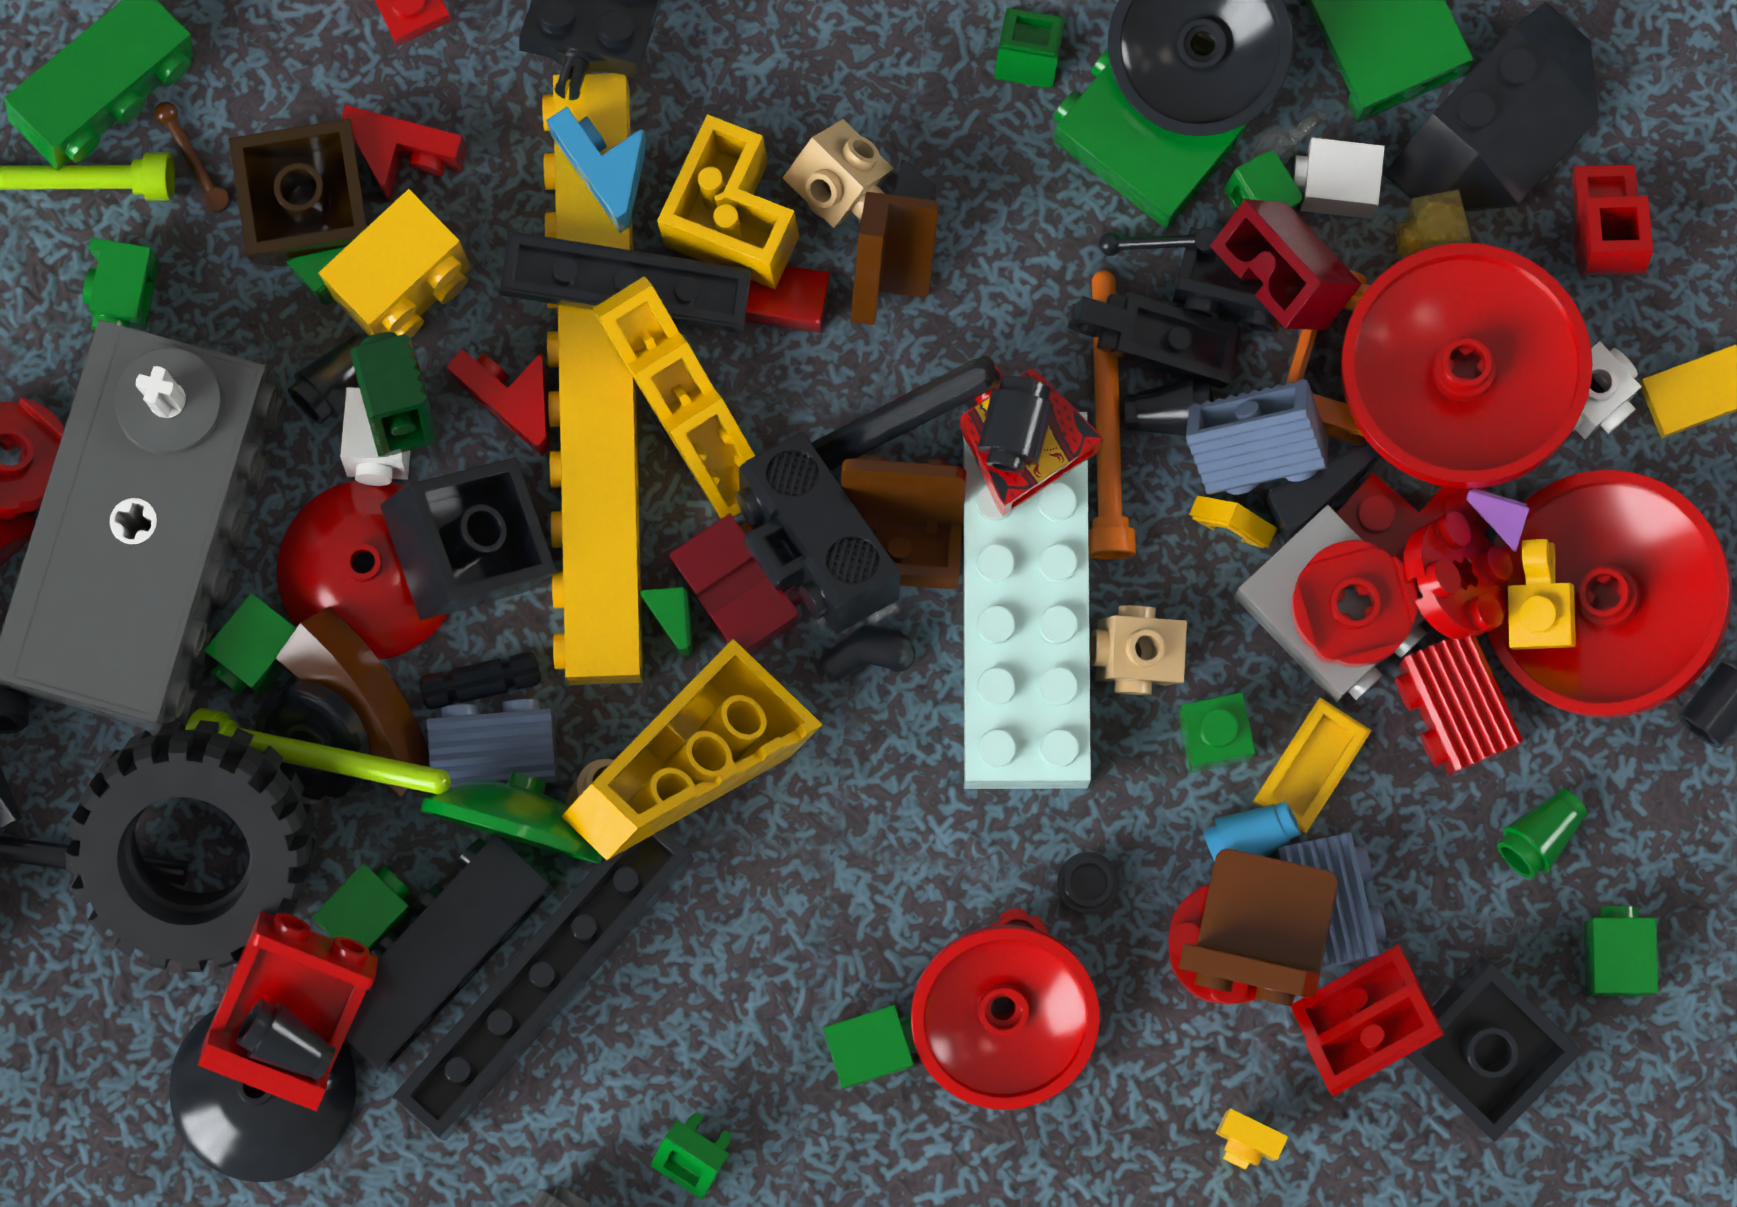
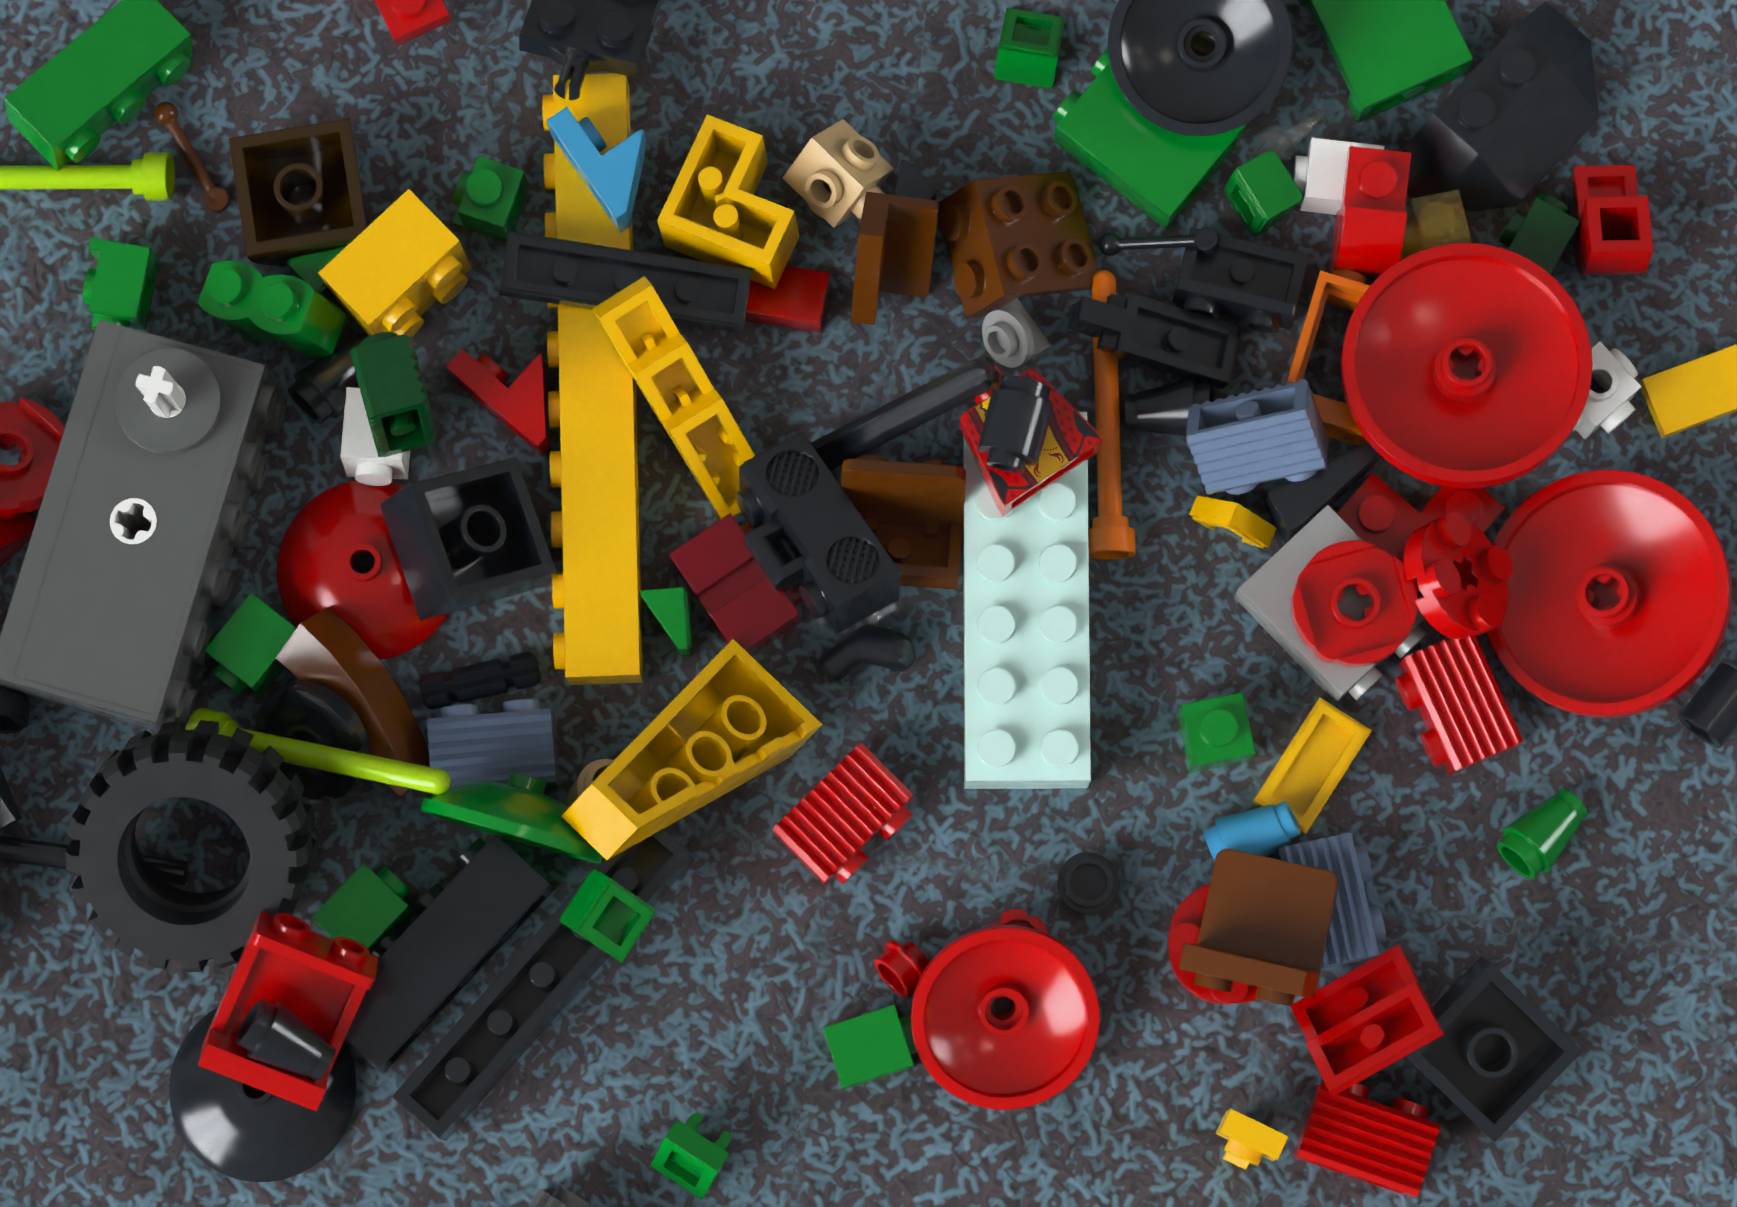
red slope [342,105,467,202] -> none
tan brick [1089,606,1187,695] -> none
dark red brick [1210,199,1362,330] -> none
medium lavender slope [1466,488,1529,552] -> none
yellow plate [1508,539,1576,650] -> none
green brick [1584,906,1658,997] -> none
none -> green brick [197,260,347,357]
none -> green brick [452,156,530,243]
none -> green slope [559,870,657,963]
none -> red brick [772,742,914,887]
none -> red plate [874,940,929,998]
none -> reddish brown bracket [938,172,1099,318]
none -> light grey plate [982,298,1052,368]
none -> red brick [1293,1083,1441,1198]
none -> red brick [1330,146,1411,278]
none -> dark green brick [1496,194,1580,275]

